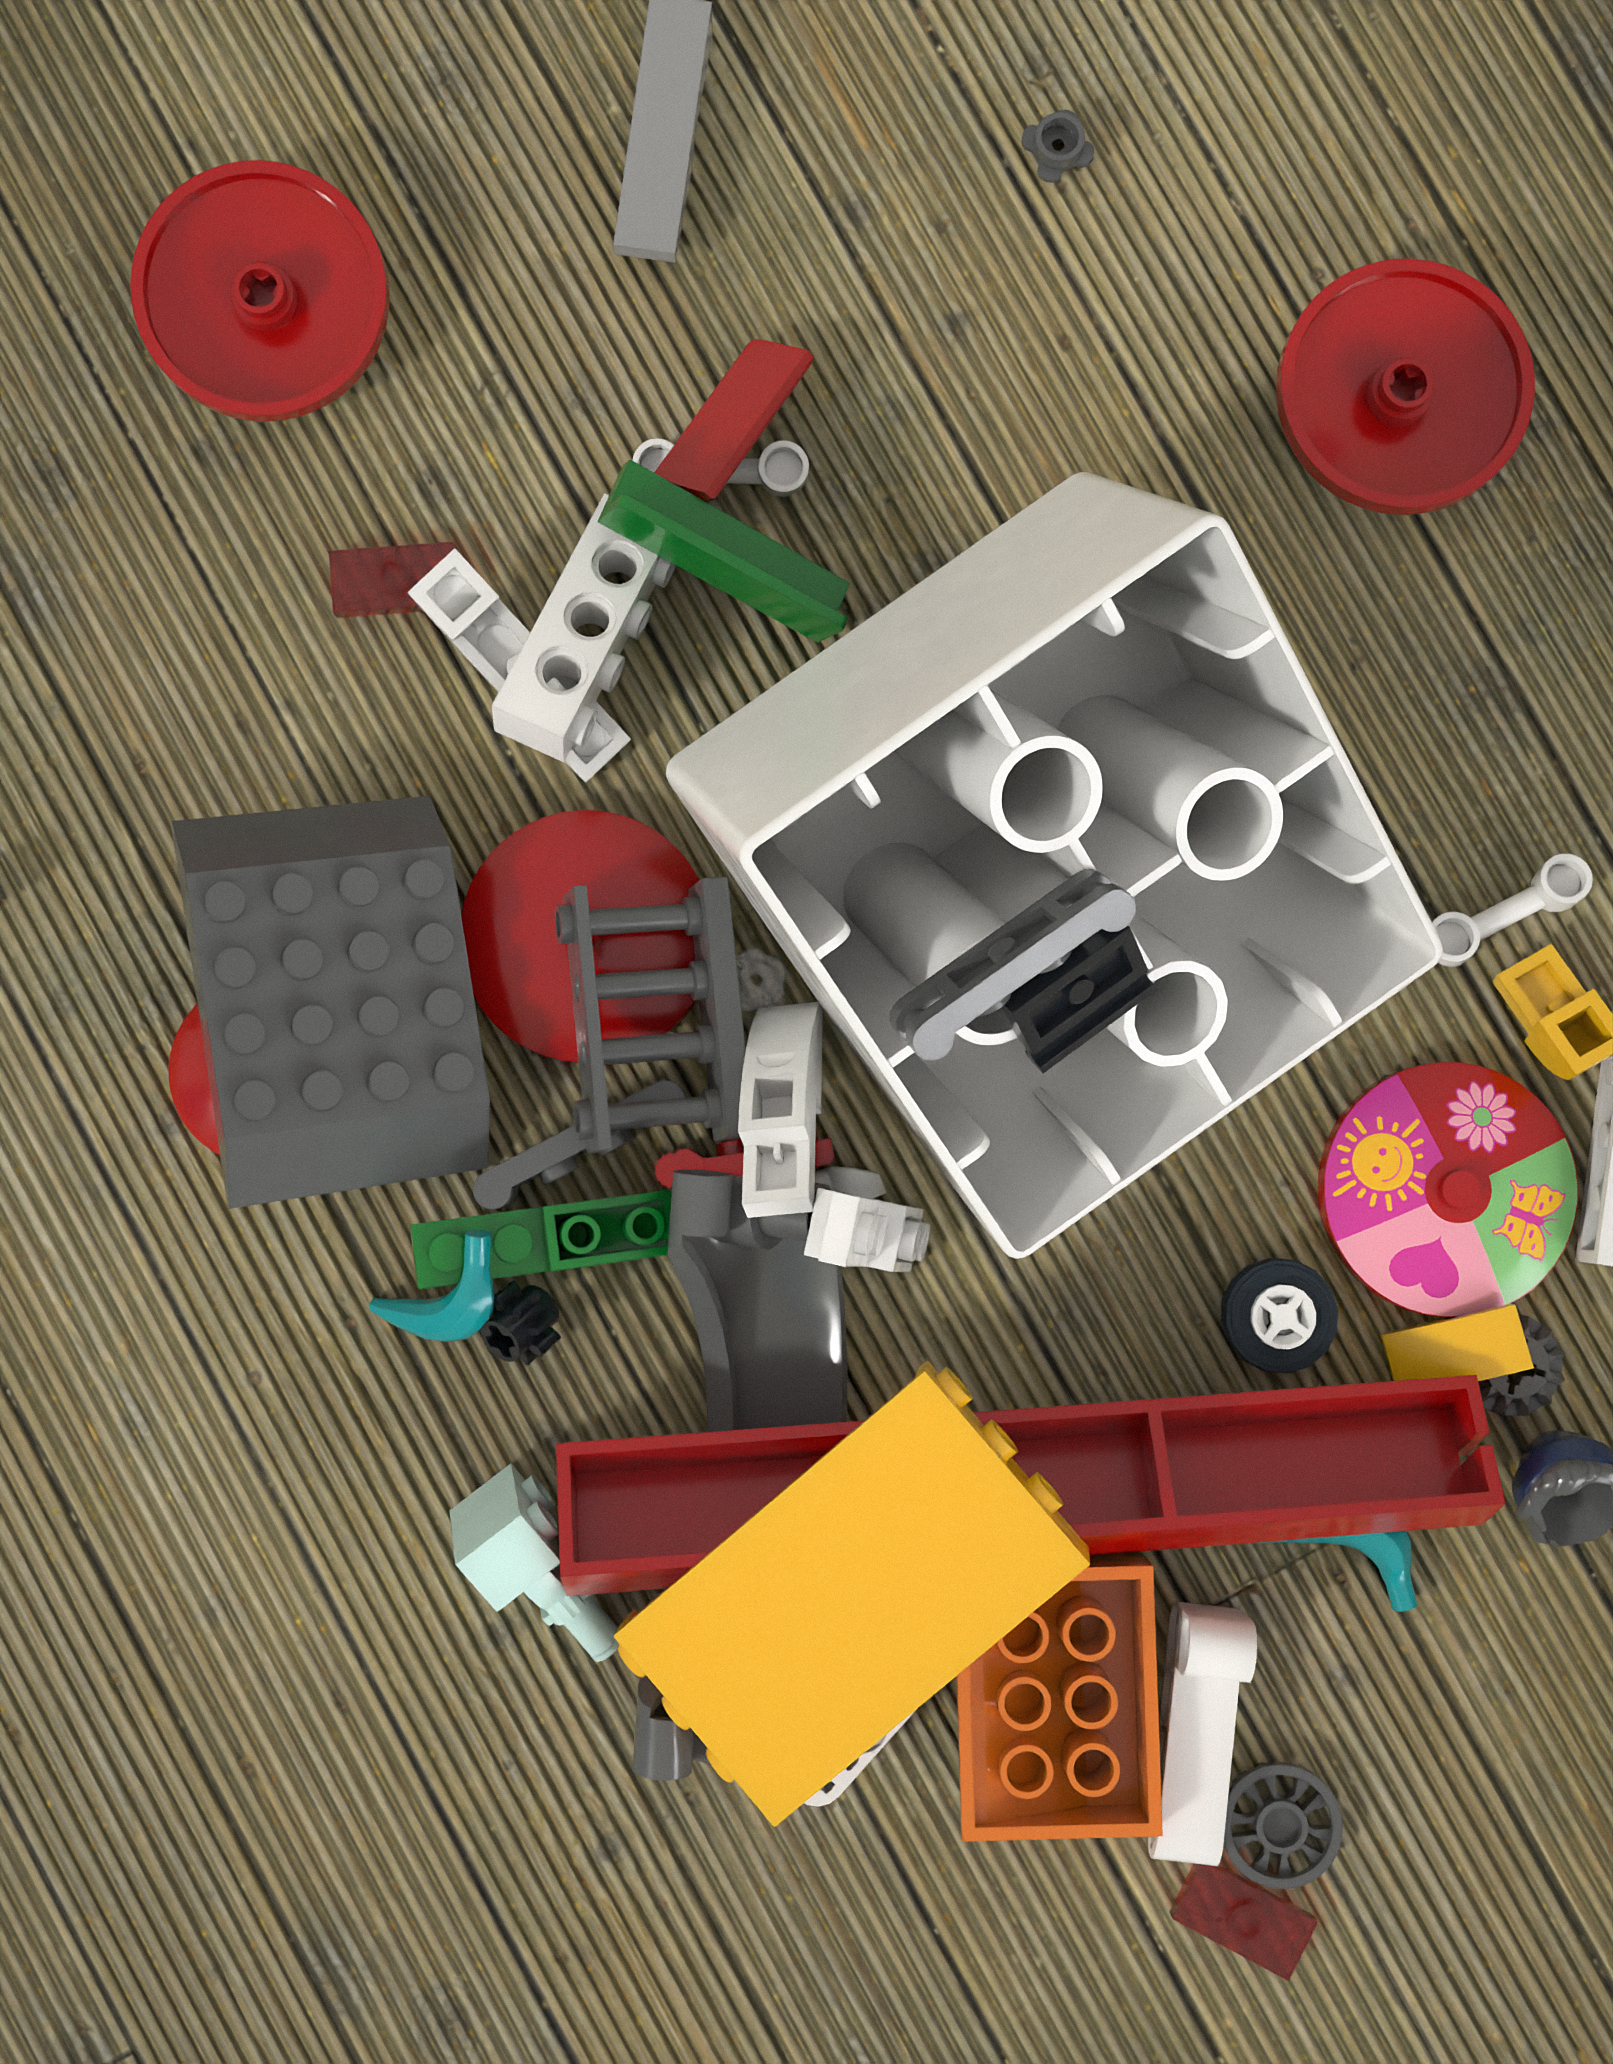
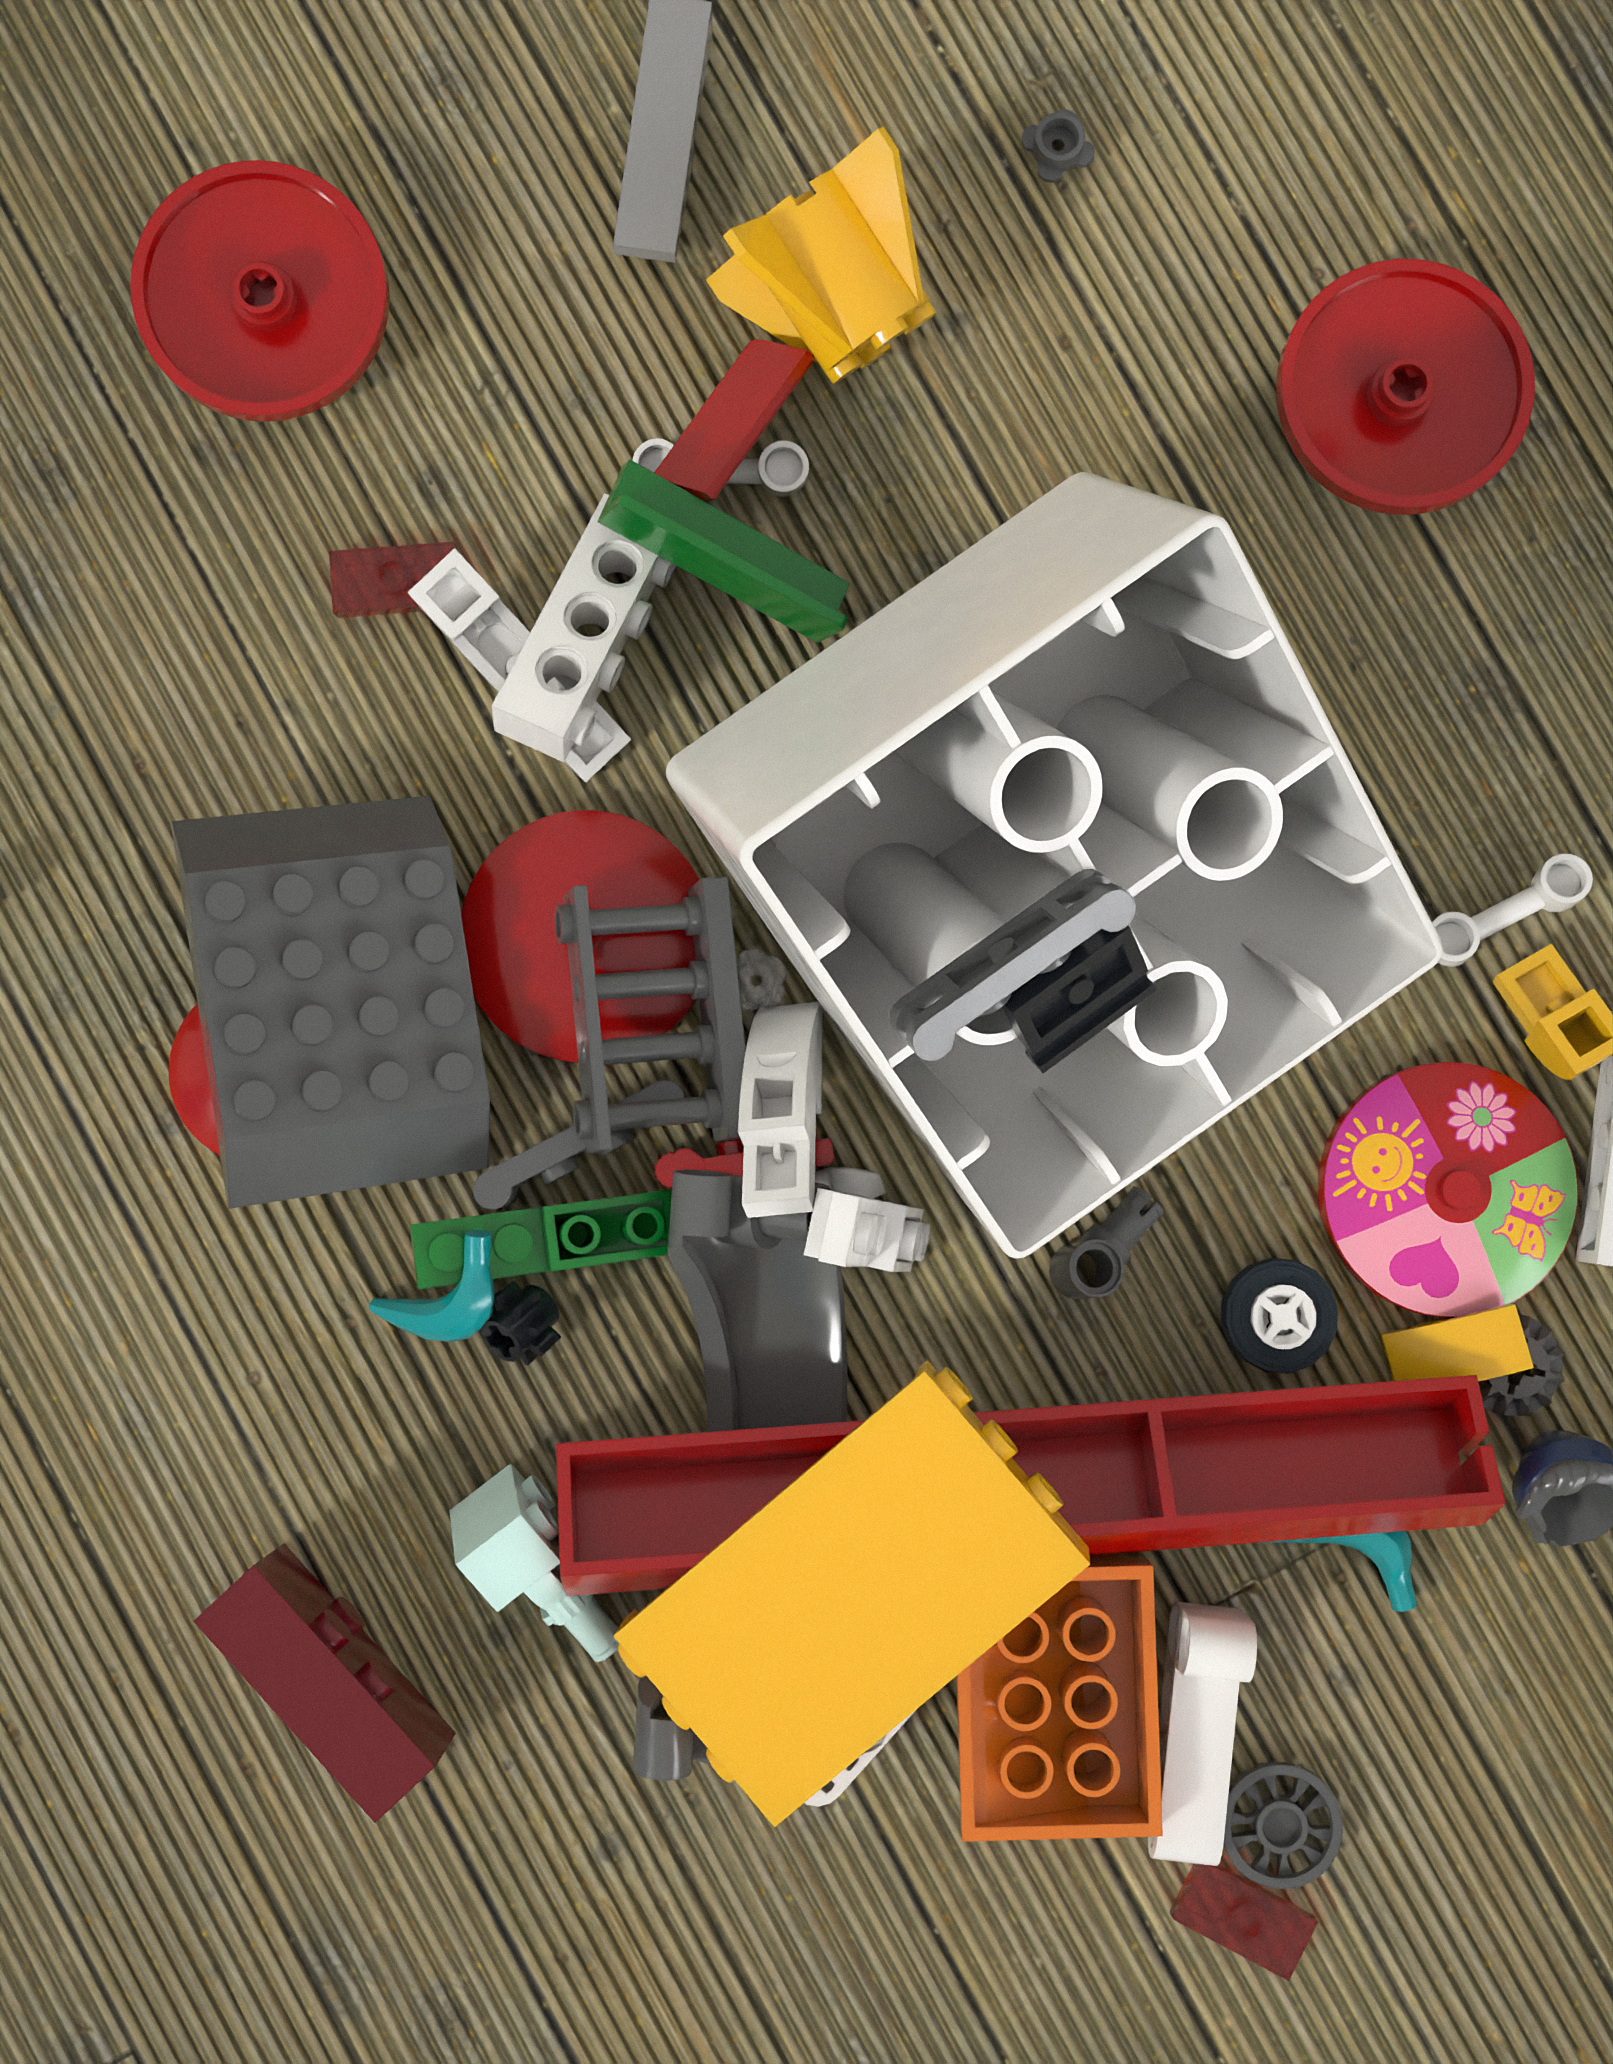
none -> dark red brick [193,1543,456,1823]
none -> yellow brick [706,127,936,385]
none -> dark grey pin [1049,1186,1164,1300]

